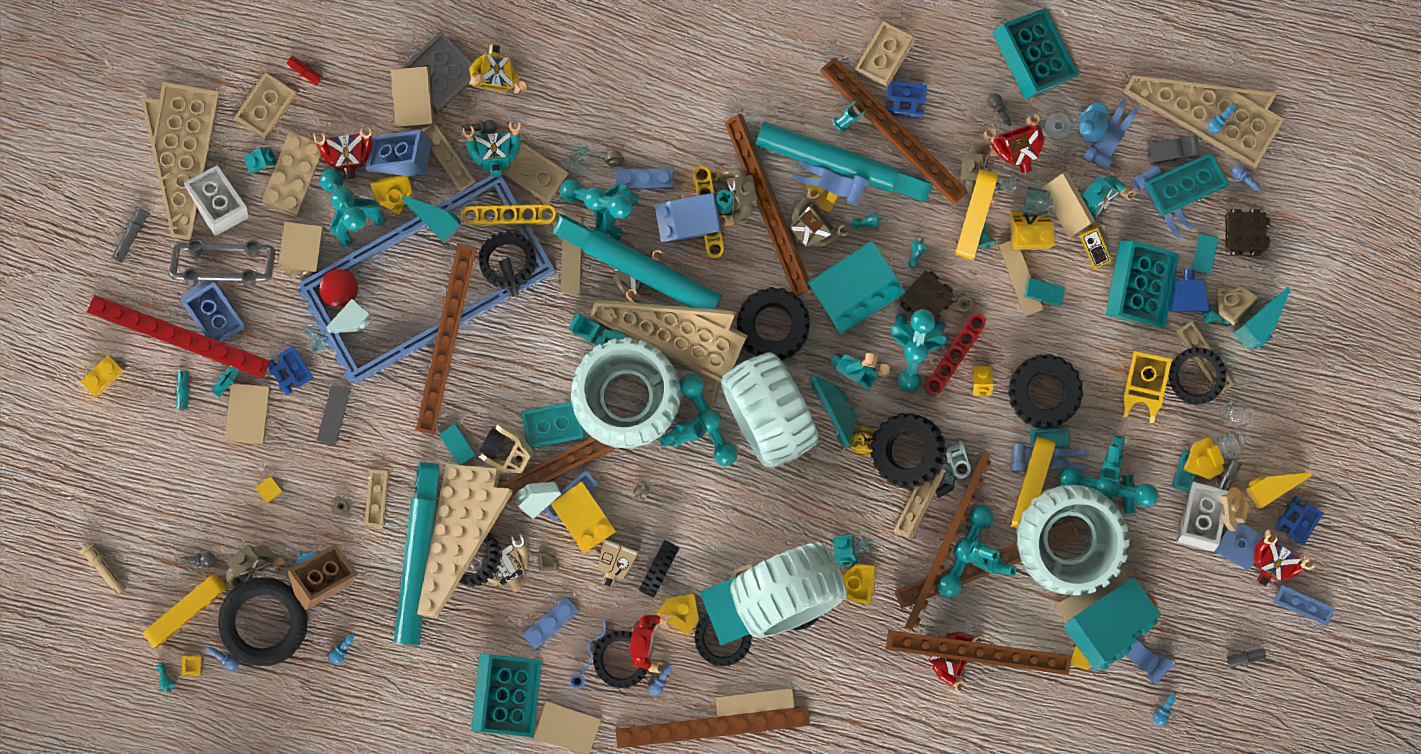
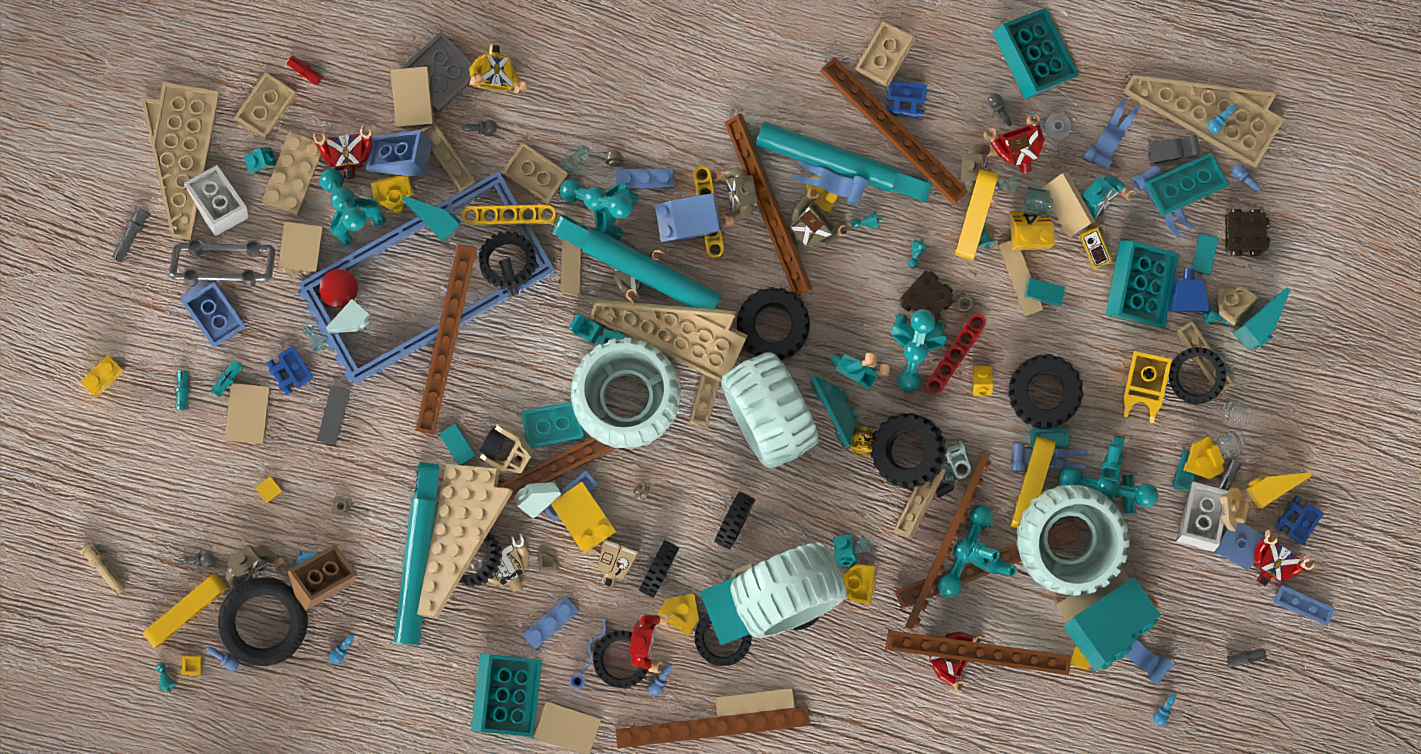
red plate [87,295,271,379] -> none
tan tile [364,469,389,528] -> none
torso [462,121,522,177] -> none
teal connector [659,374,737,467] -> none
teal piece [716,190,734,215] -> none
teal slope [807,241,905,334] -> none
teal piece [833,100,866,133] -> none
dark azure hair [1079,102,1108,143] -> none
none -> black tyre [714,491,755,550]

